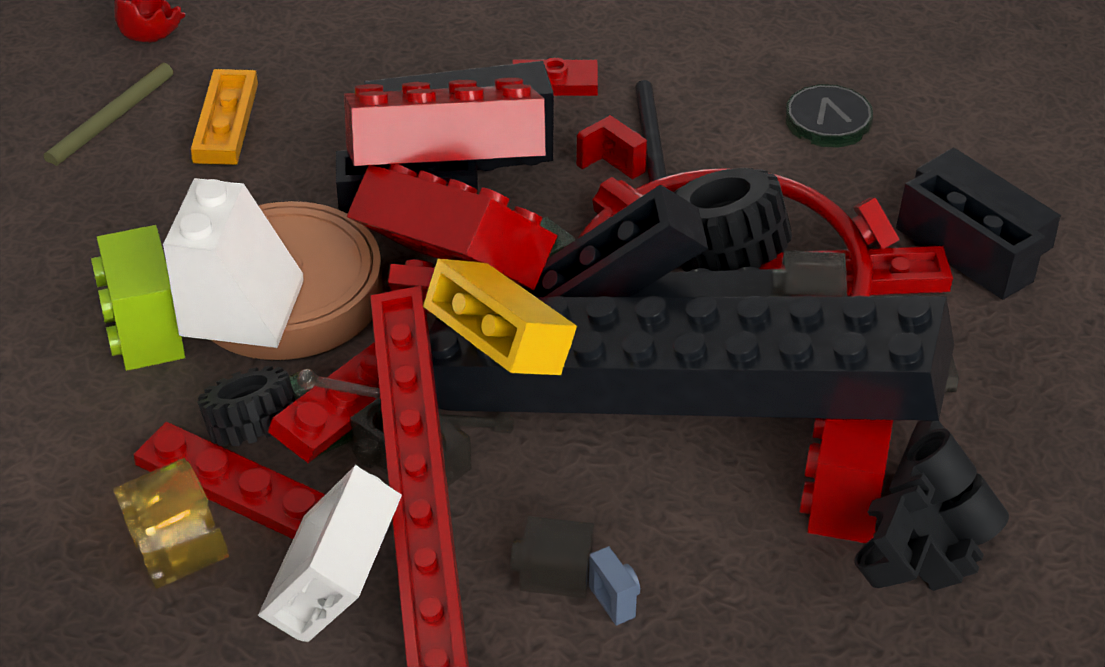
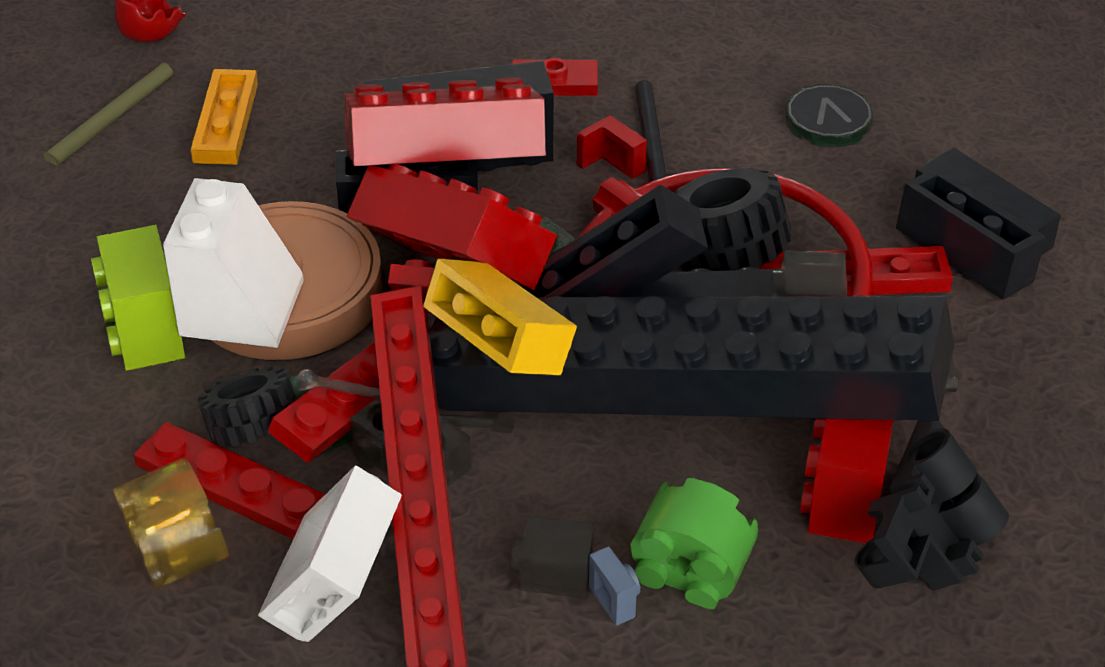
red plate [852,197,900,250] -> none
none -> bright green brick [630,478,758,609]

